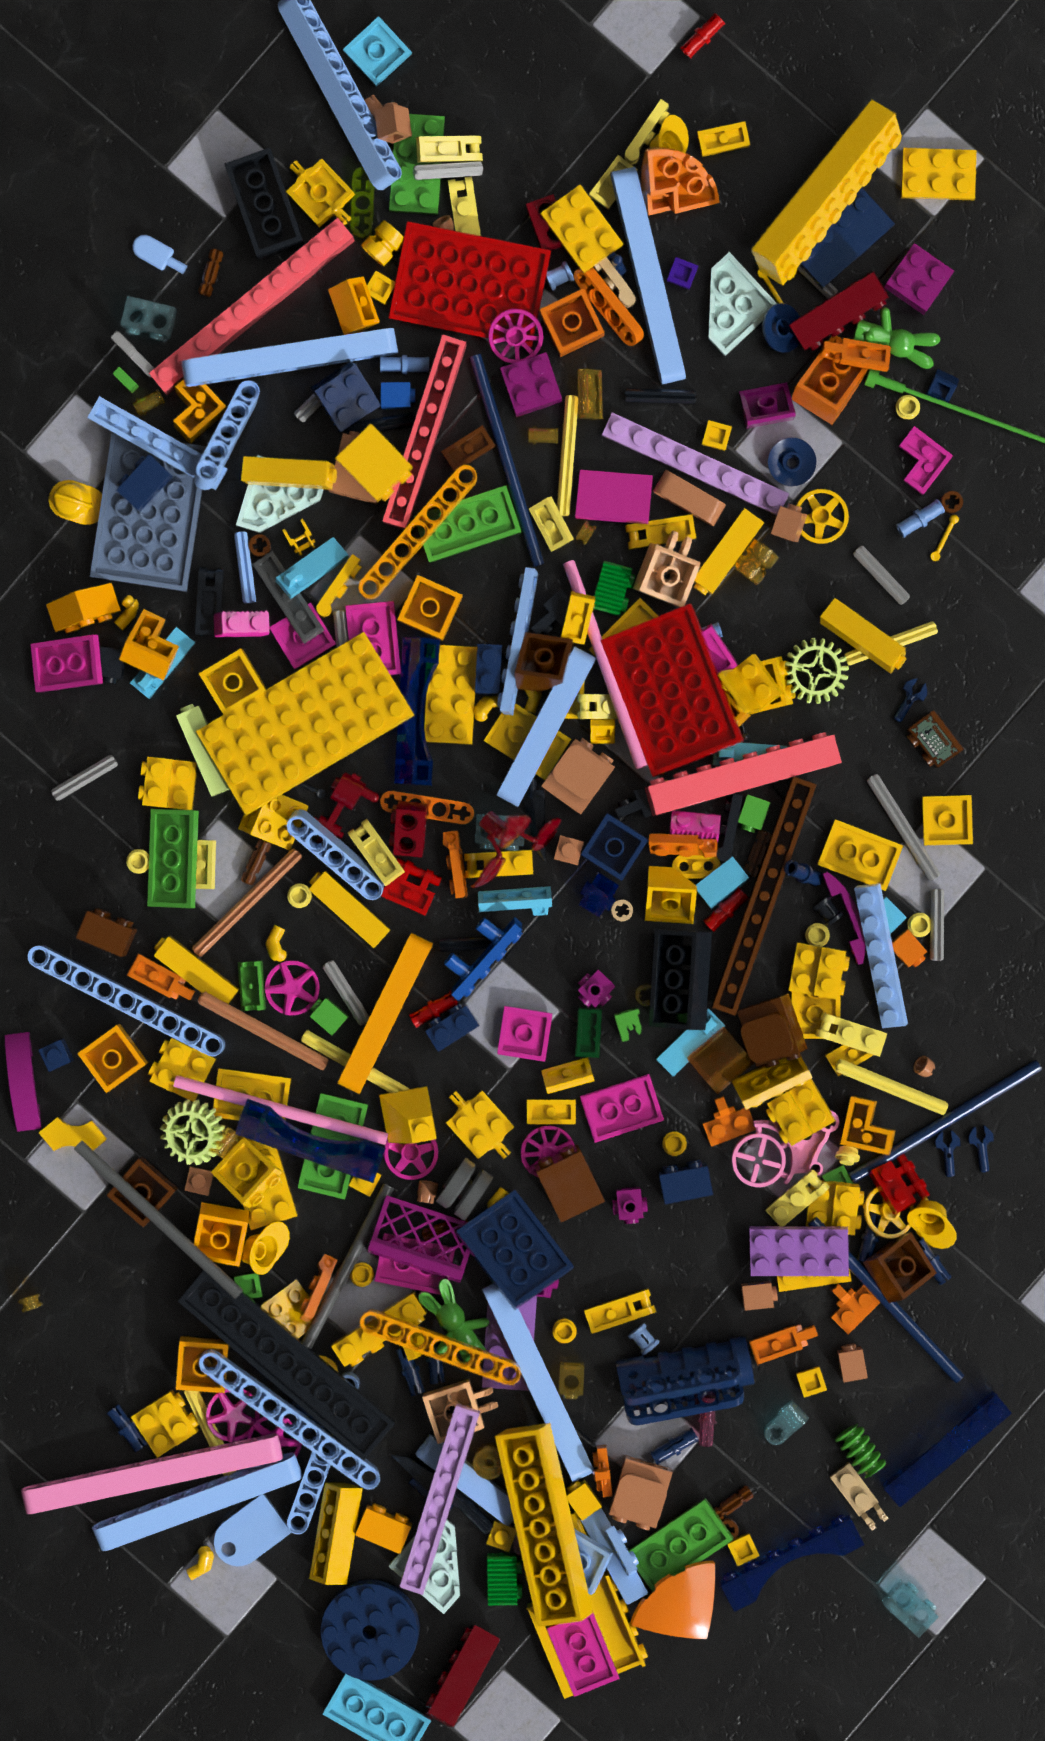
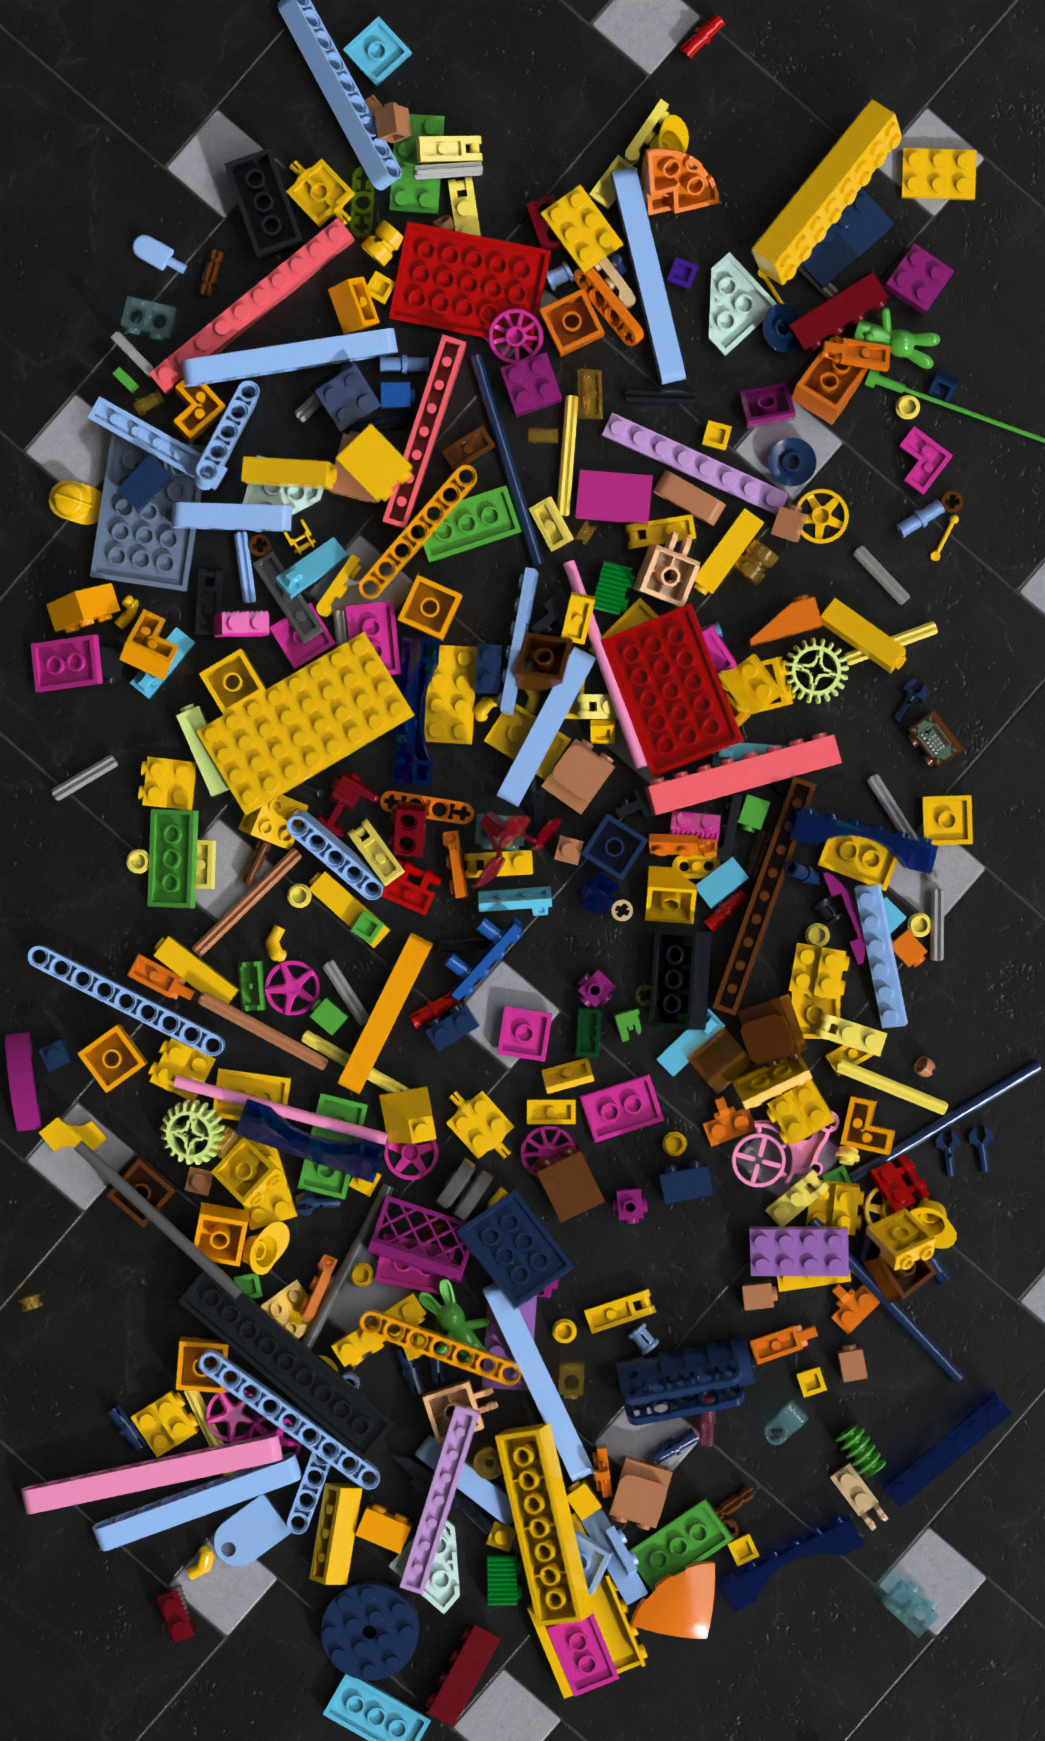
reddish brown brick [76,908,137,957] -> none
nougat hose [417,1180,438,1204] -> none
yellow plate [697,121,750,157] -> none
none -> dark red brick [156,1585,197,1643]
none -> light blue beam [171,502,292,531]
none -> dark blue bar [295,1191,342,1216]
none -> bright green tile [351,910,385,944]
none -> orange slope [748,594,822,647]
none -> clear blue arch [787,806,938,874]
none -> yellow plate [866,1208,936,1270]

